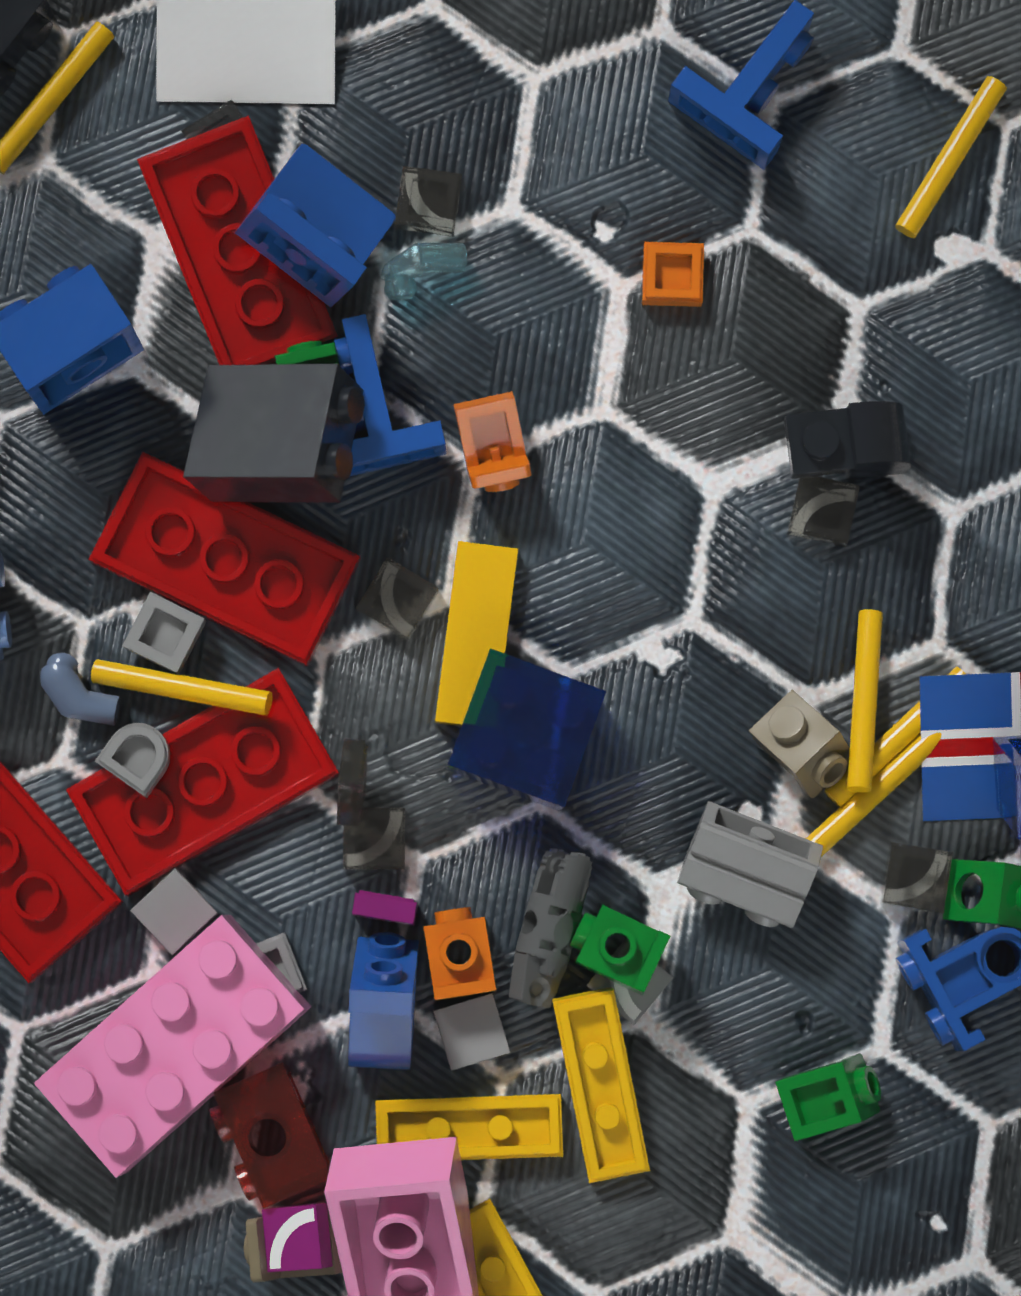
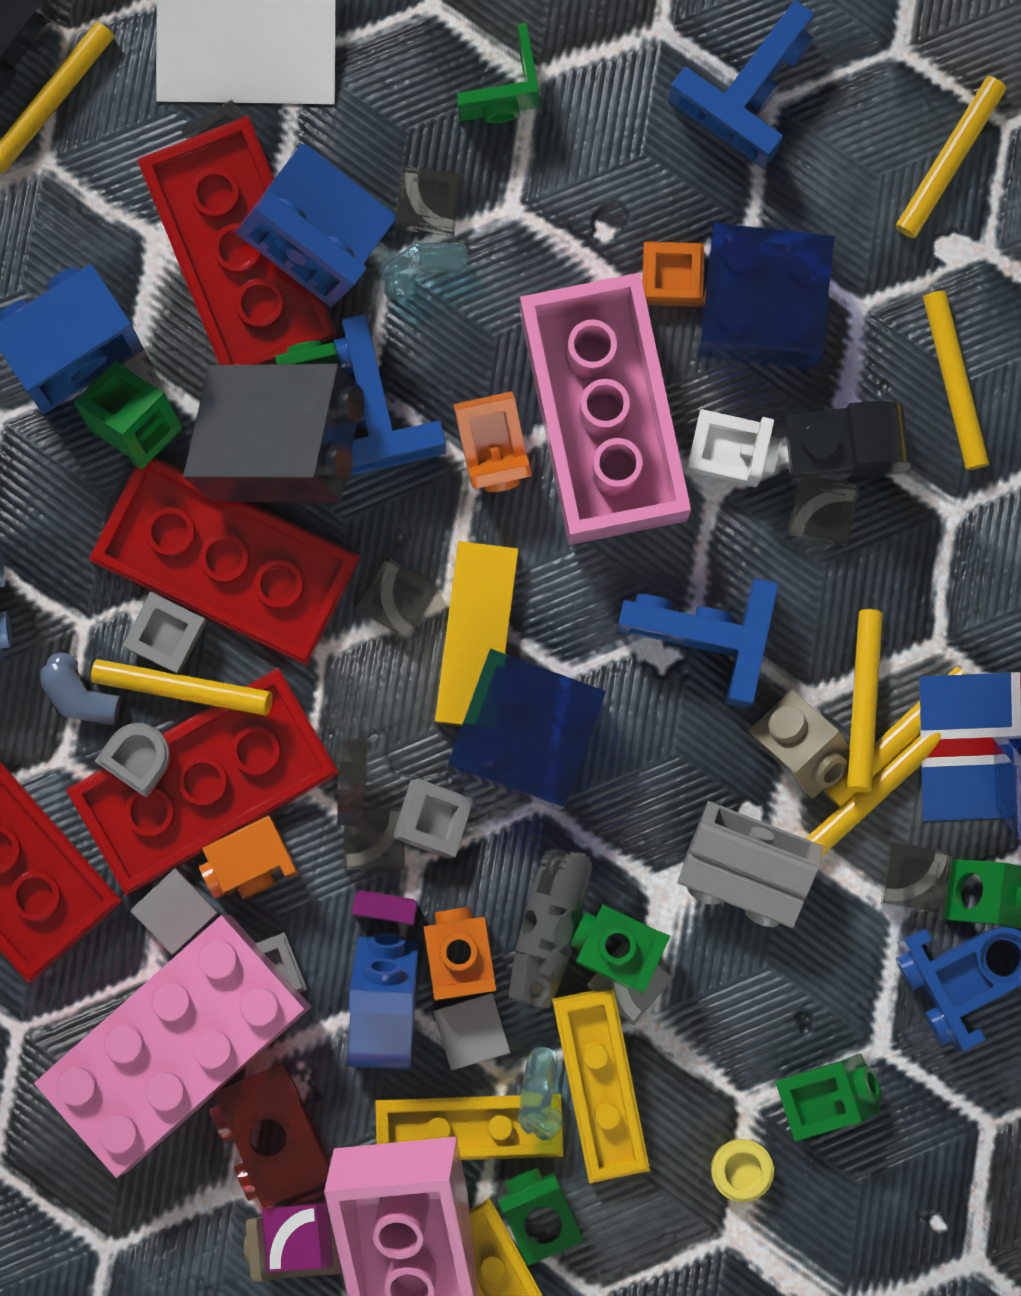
none -> green brick [74,361,183,470]
none -> orange brick [199,815,300,900]
none -> light grey tile [393,779,473,858]
none -> green bracket [457,23,539,123]
none -> green bracket [497,1167,583,1266]
none -> clear light blue arm [518,1047,563,1141]
none -> bright pink brick [520,273,691,545]
none -> blue bracket [617,578,778,709]
none -> white bracket [686,409,782,487]
none -> clear blue brick [696,223,835,370]
none -> light yellow tile [711,1139,774,1202]
none -> yellow bar [923,290,989,470]

